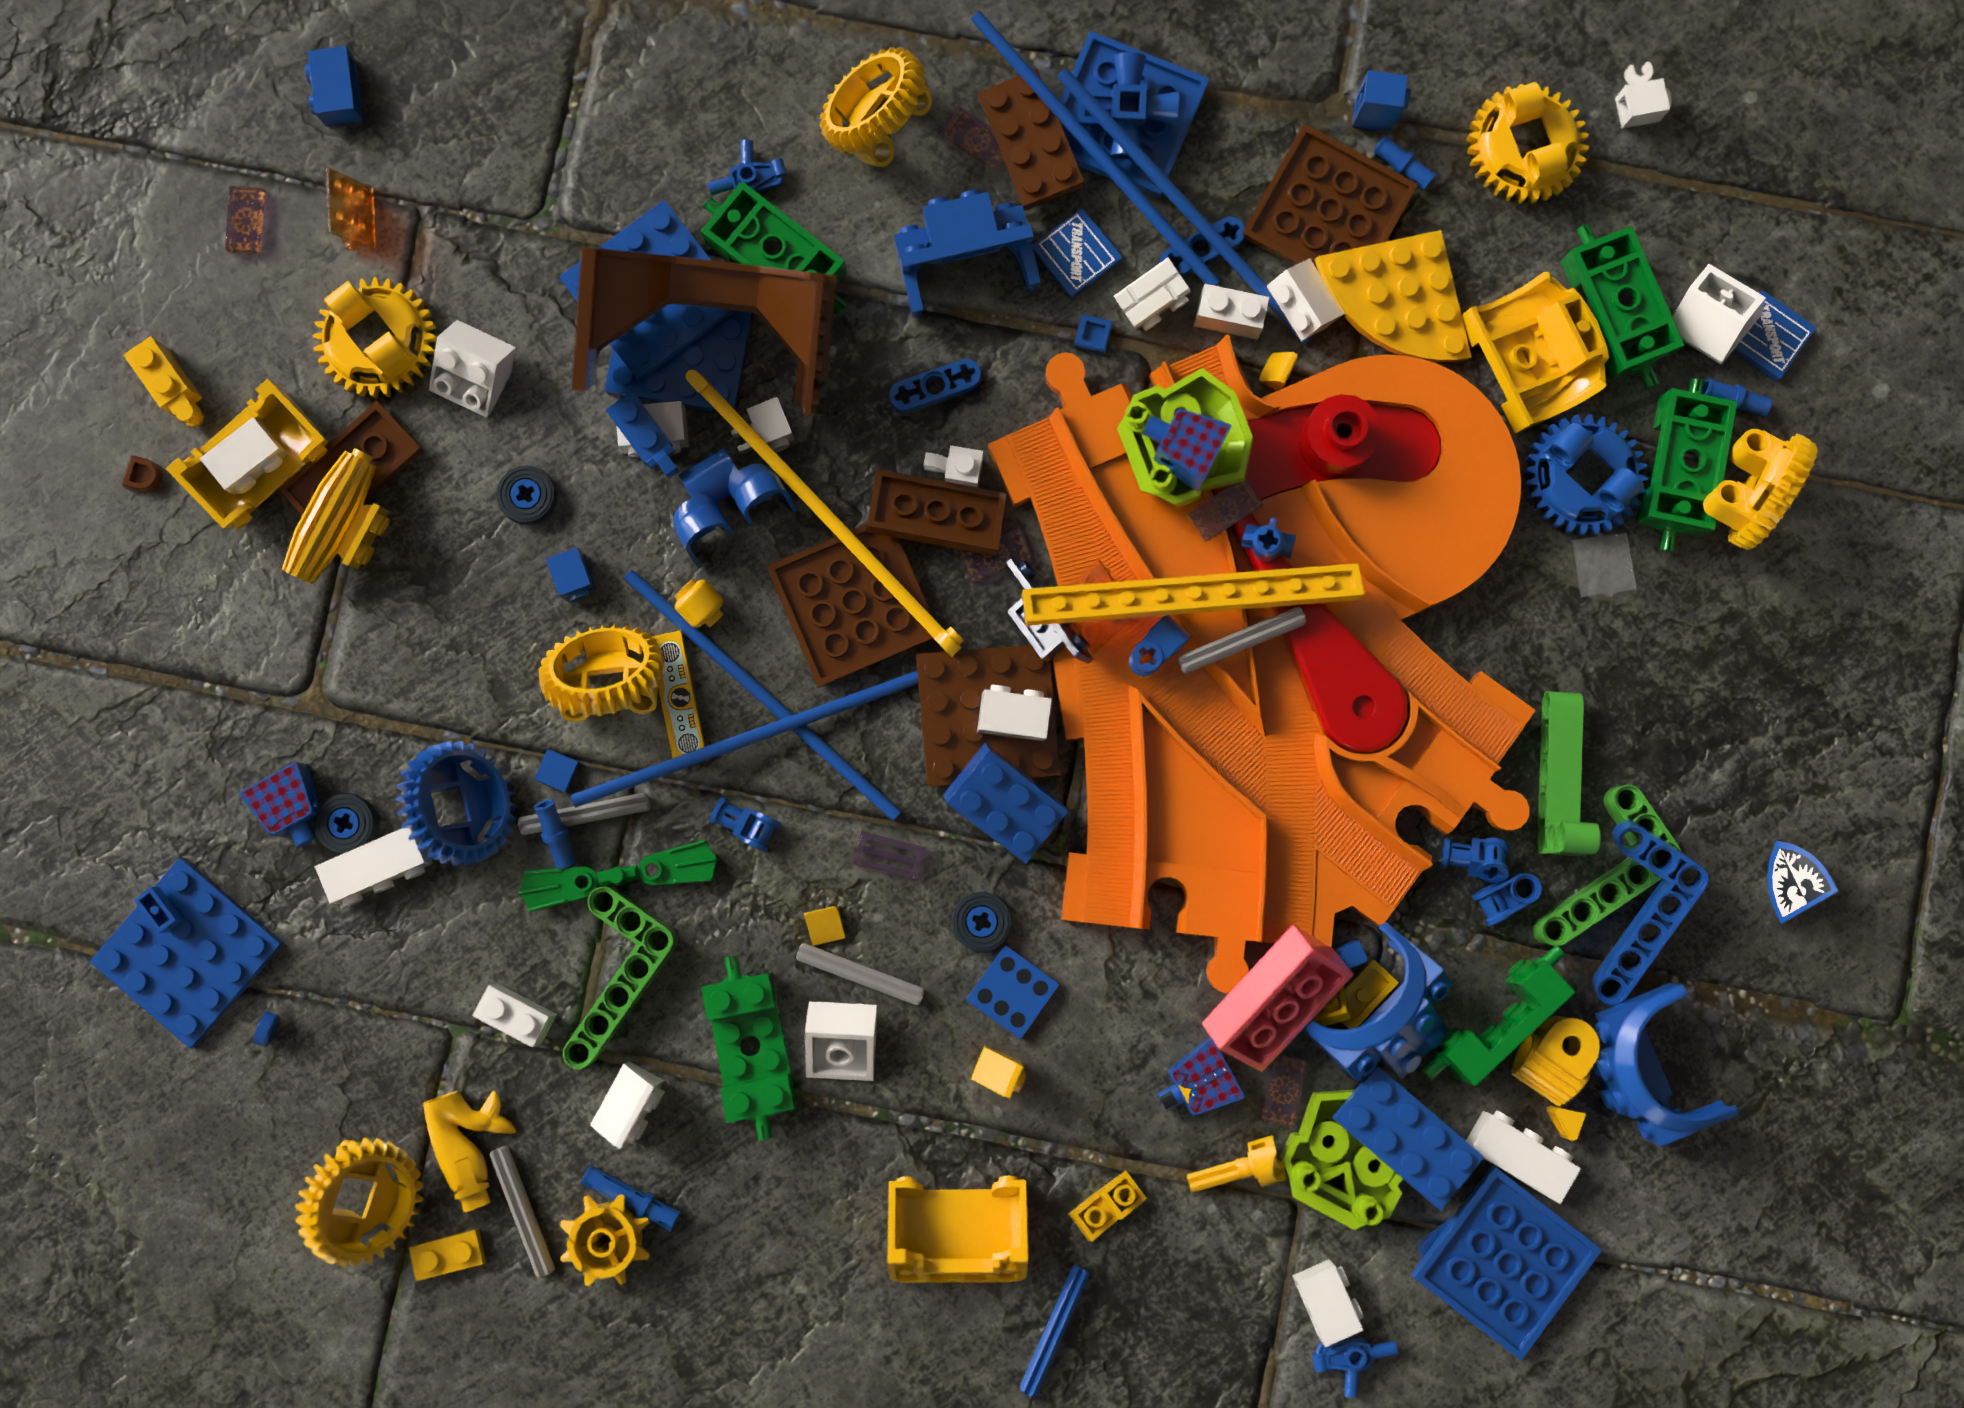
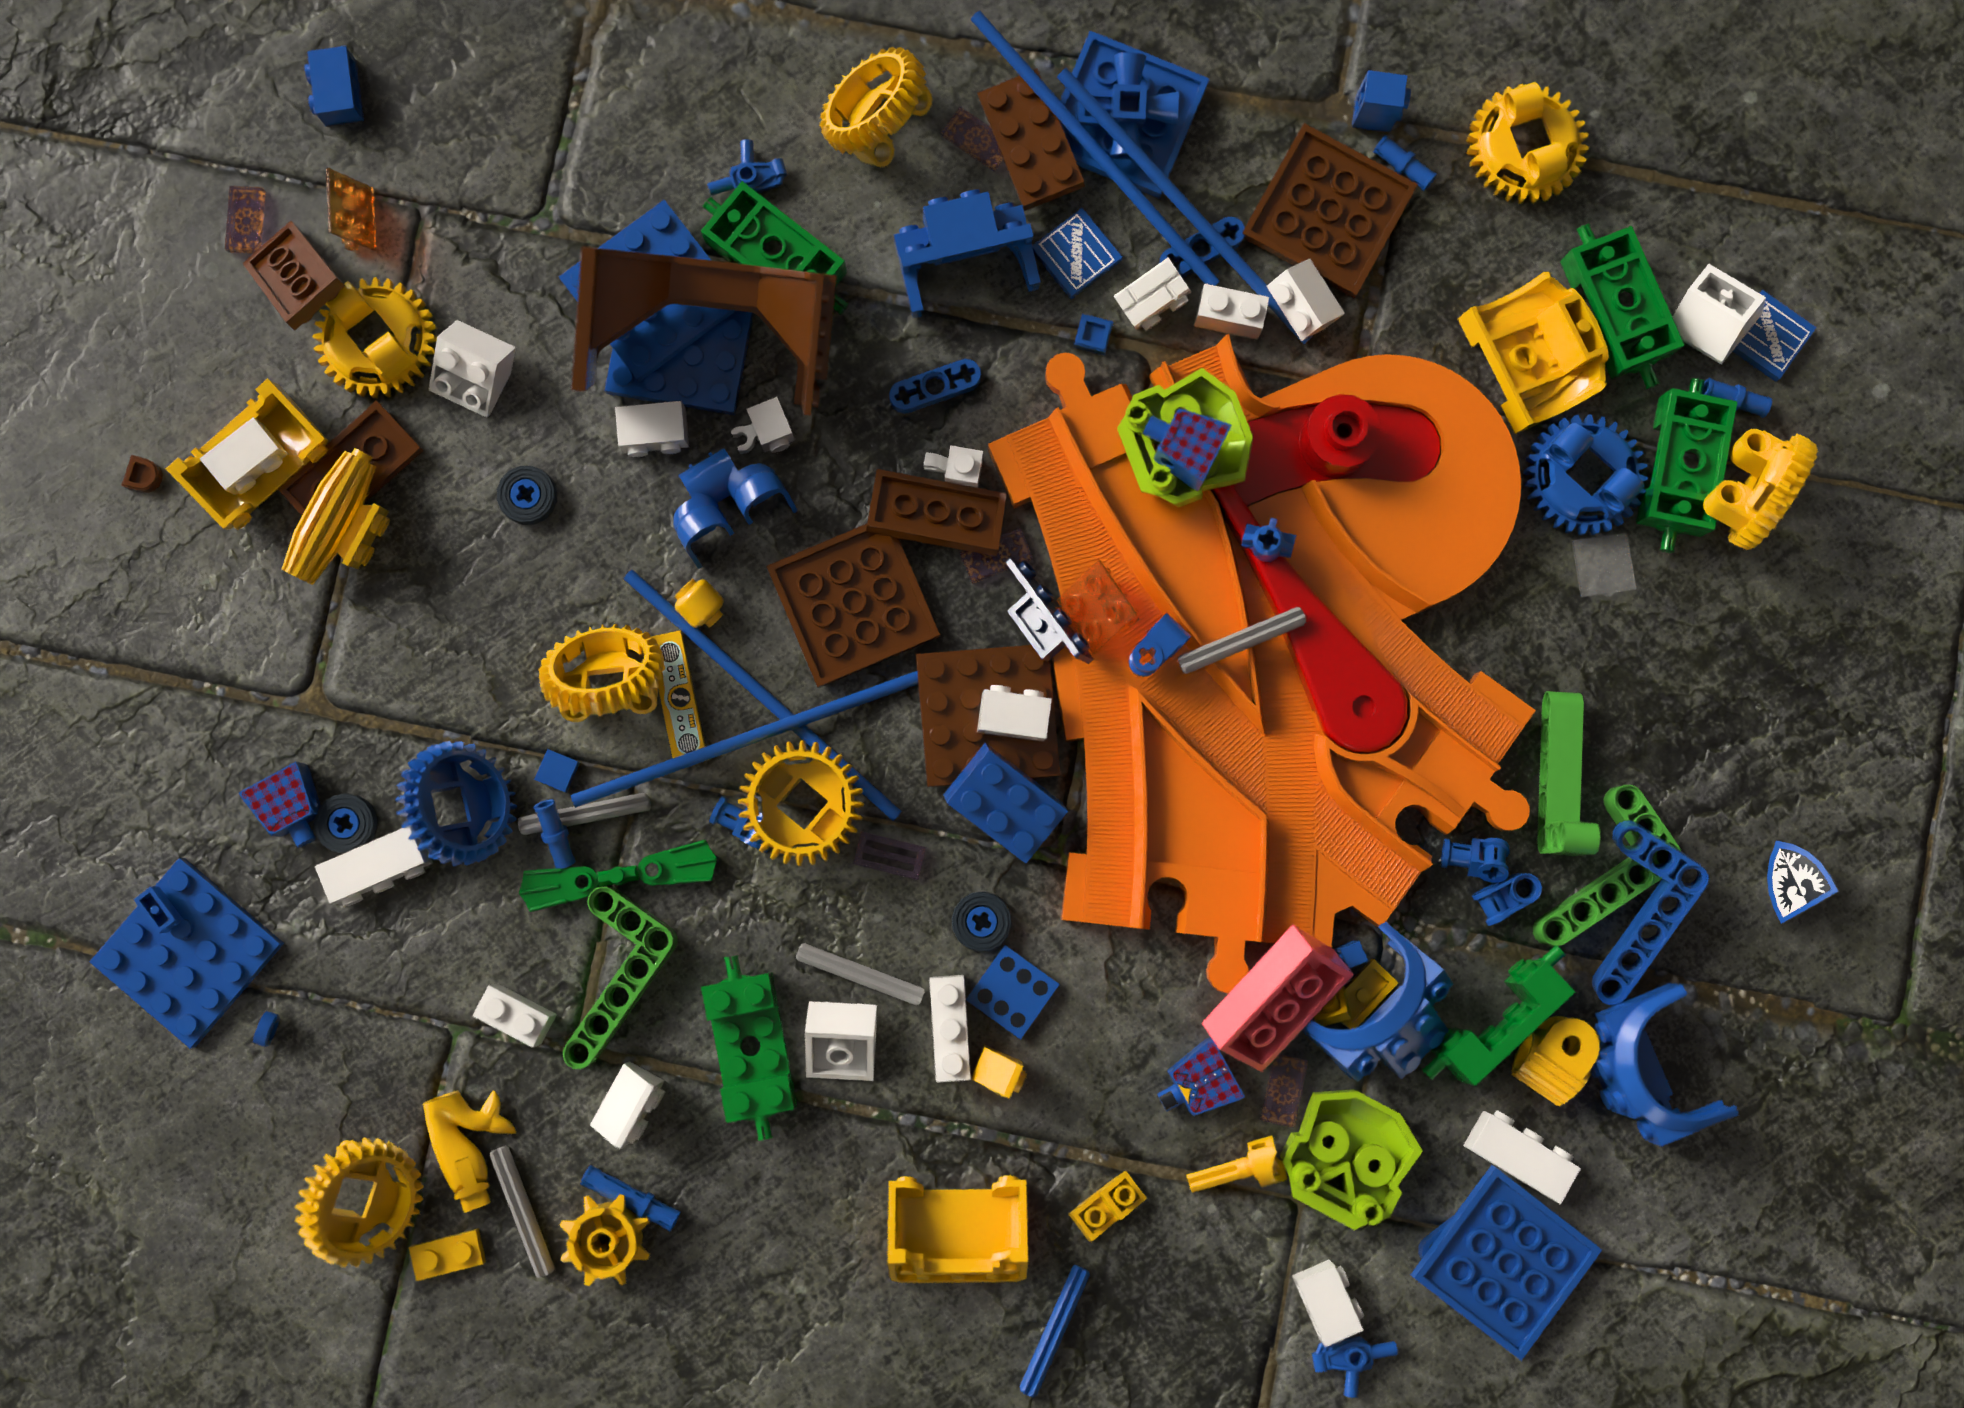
yellow hinge [123,336,204,428] -> none
blue brick [546,547,596,603] -> none
blue hinge [606,391,680,479] -> none
yellow hinge [686,370,964,657] -> none
yellow slope [804,906,846,946] -> none
yellow plate [1022,563,1364,626] -> none
tile [1187,478,1263,543] -> none
yellow slope [1259,352,1298,391] -> none
yellow plate [1315,230,1471,362] -> none
blue plate [1332,1065,1484,1210] -> none
yellow slope [1546,1105,1586,1141] -> none
white brick [1615,62,1672,128] -> none
none -> reddish brown plate [242,221,345,331]
none -> yellow piece [738,740,864,866]
none -> white brick [930,975,970,1082]

